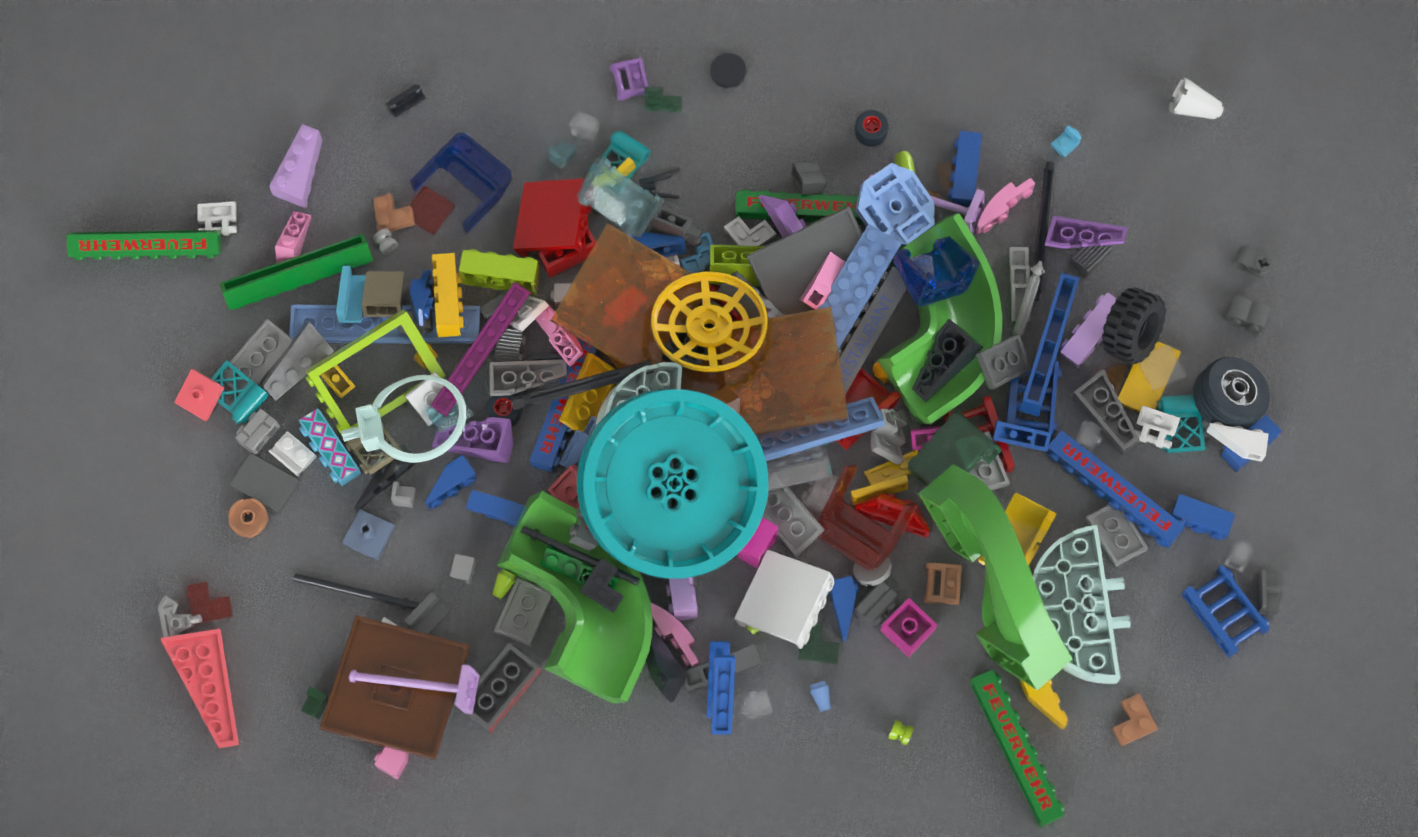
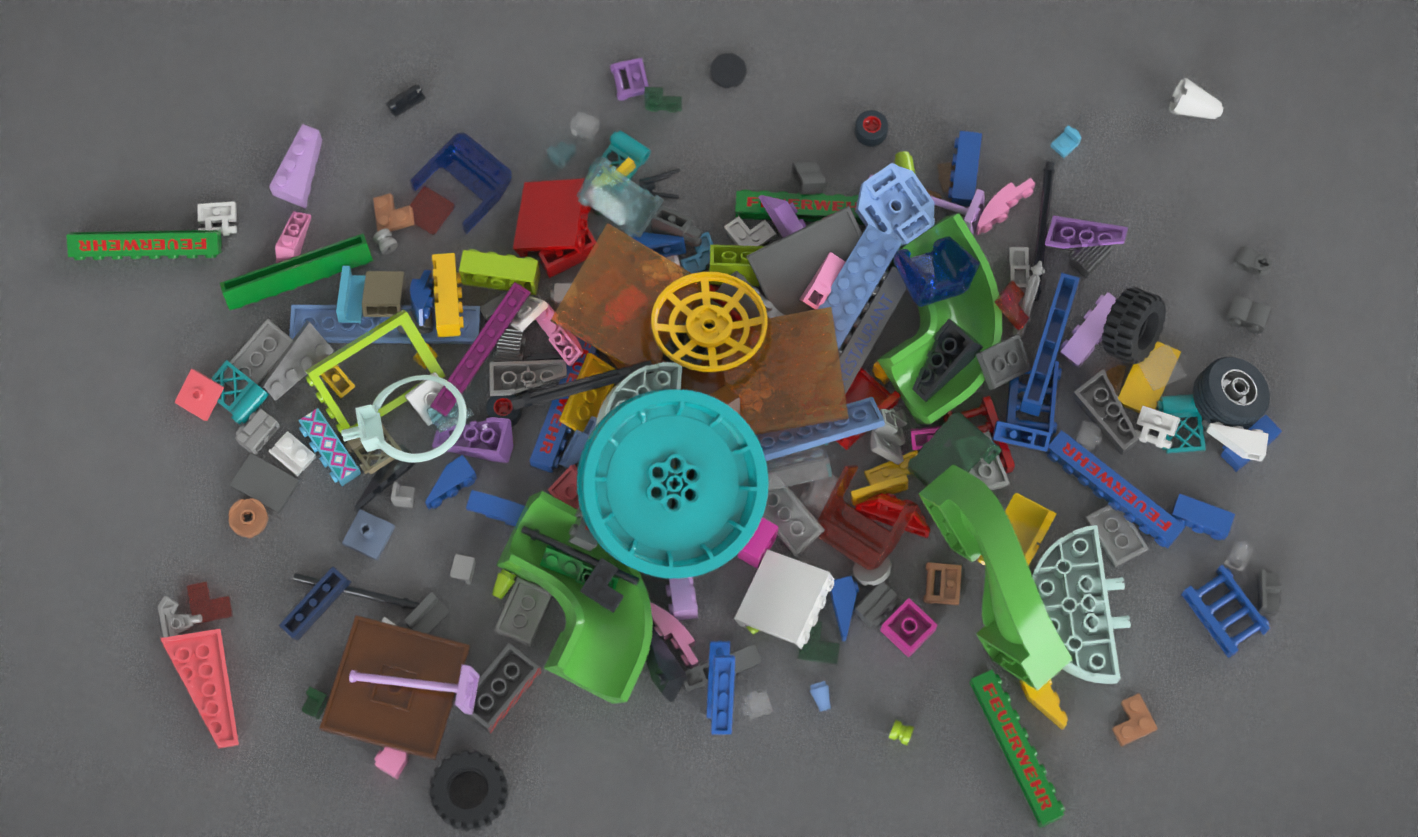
none -> dark blue brick [279,567,351,641]
none -> black tyre [429,750,508,831]
none -> clear red tile [994,280,1030,330]

